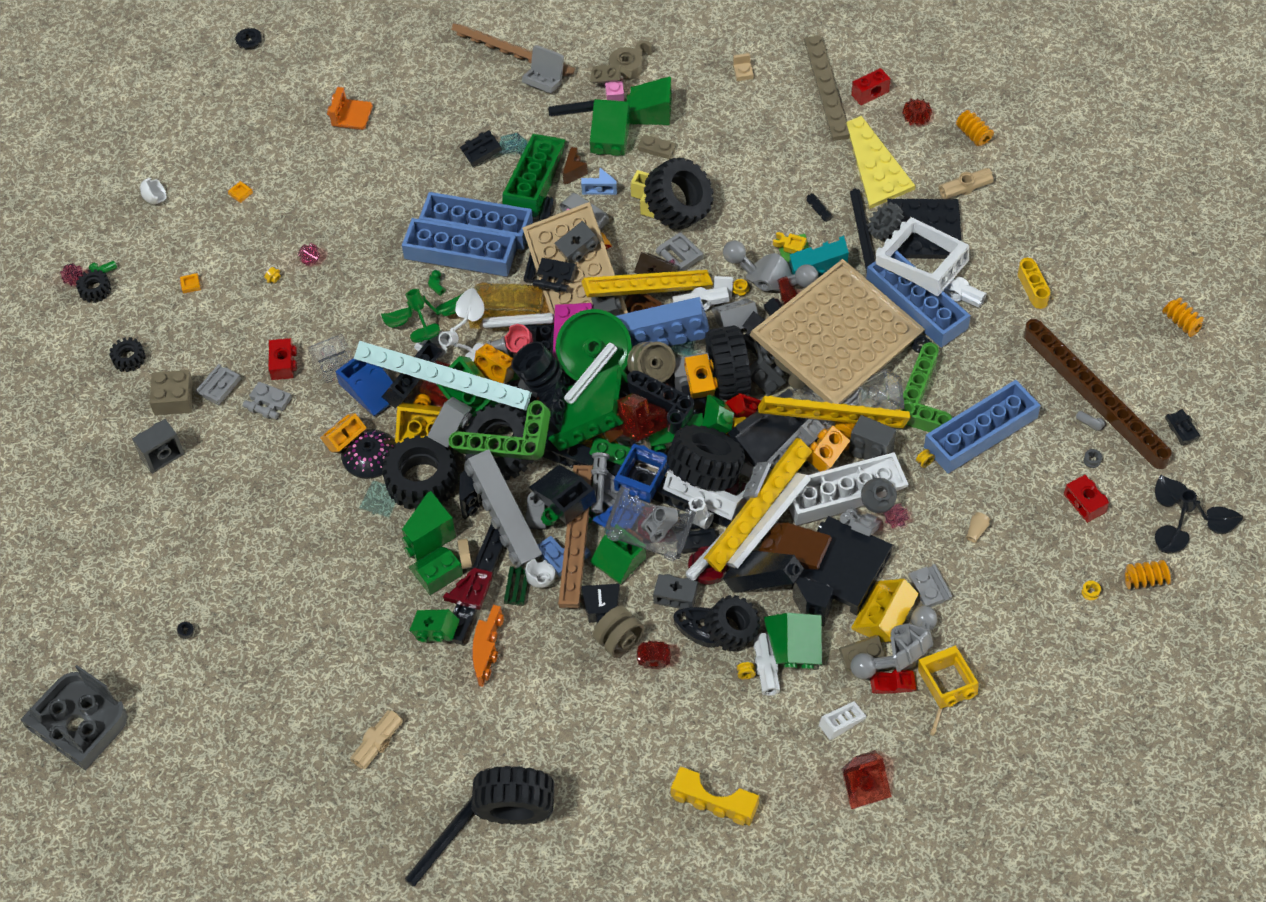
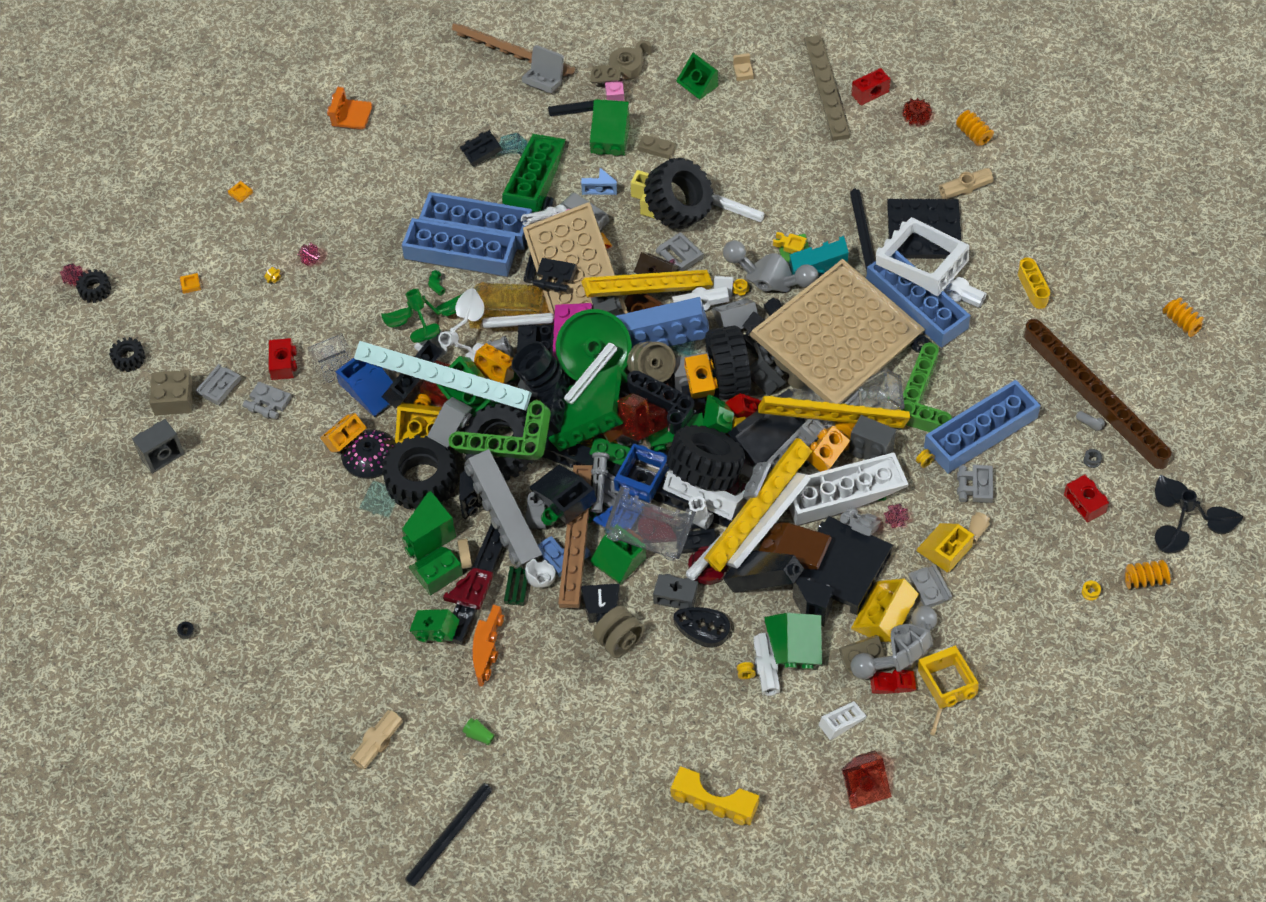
dark grey piece [20,665,128,771] -> none
green arm [88,261,117,273] -> none
white hair [140,178,167,205] -> none
black gear [235,28,262,50] -> none
black tyre [471,766,554,825] -> none
coral hair [505,324,533,354] -> none
dark grey brick [554,221,599,263] -> none
reddish brown slope [563,147,588,184] -> none
green slope [627,77,672,125] -> none
clear red gear [637,640,671,669] -> none
light grey piece [641,506,678,543] -> none
black tyre [704,595,760,652] -> none
clear red cone [777,276,798,304] -> none
black axle [806,193,832,222] -> none
light yellow wing [846,116,915,209] -> none
dark grey piece [861,477,897,513] -> none
dark grey gear [867,202,904,240] -> none
black hips [1165,409,1200,446] -> none
none -> bright green cone [463,718,495,745]
none -> white pin [521,204,567,226]
none -> green slope [676,52,718,100]
none -> white axle [712,194,764,222]
none -> yellow slope [916,523,974,573]
none -> light grey plate [957,465,993,503]

